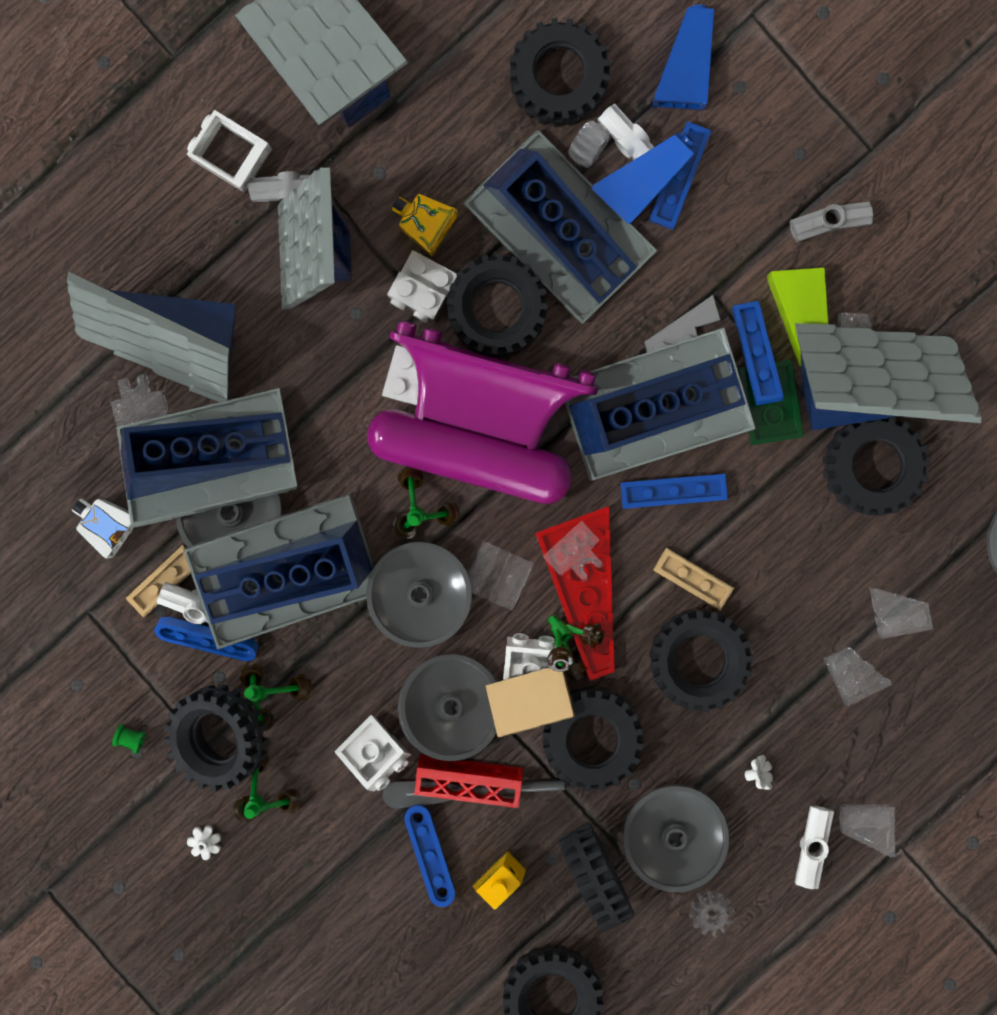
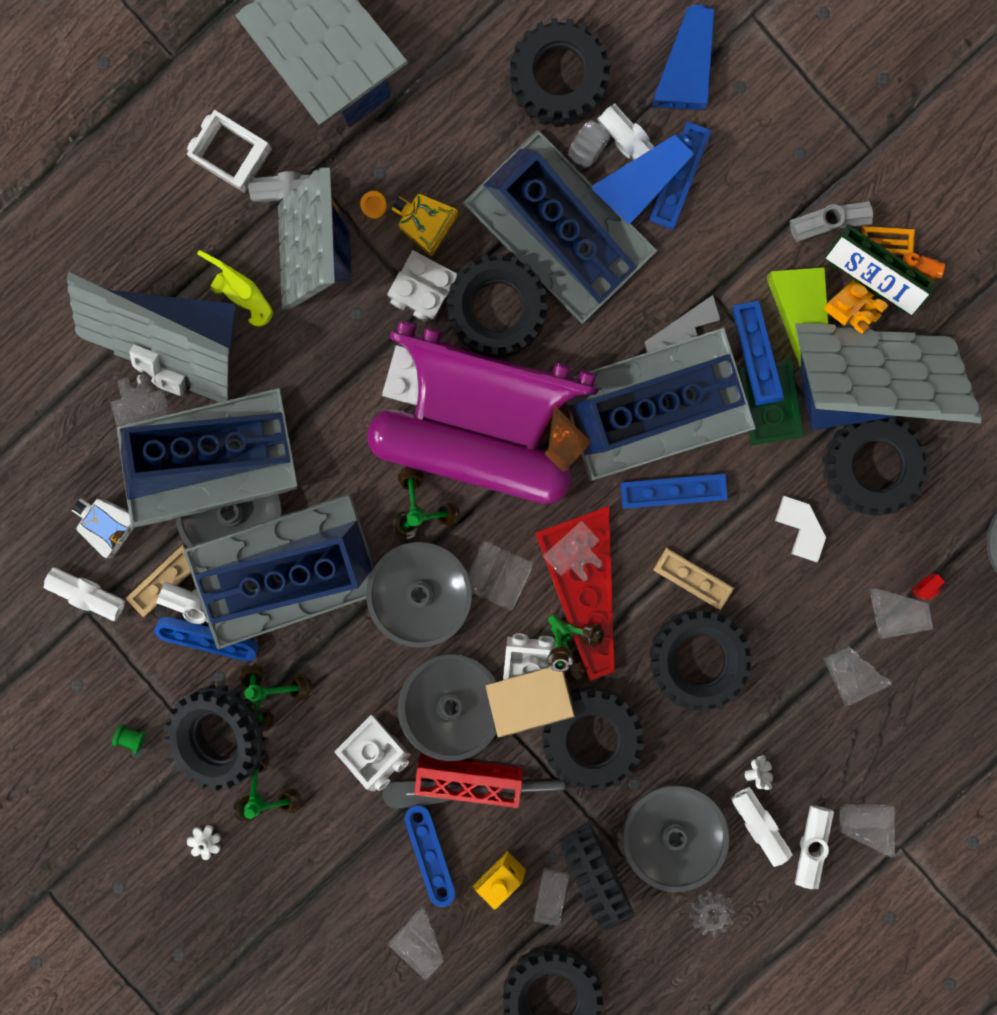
none -> white piece [43,567,126,621]
none -> white tile [129,344,186,396]
none -> neon yellow animal [197,250,274,327]
none -> light orange tile [360,191,387,219]
none -> clear wing [388,906,444,981]
none -> clear tile [533,868,569,926]
none -> clear orange slope [545,405,591,472]
none -> white piece [731,787,793,867]
none -> white tile [775,496,826,562]
none -> brick [824,224,935,316]
none -> light orange plate [824,280,888,334]
none -> light orange tile [860,226,915,257]
none -> orange arm [903,253,945,280]
none -> red plate [911,573,945,600]

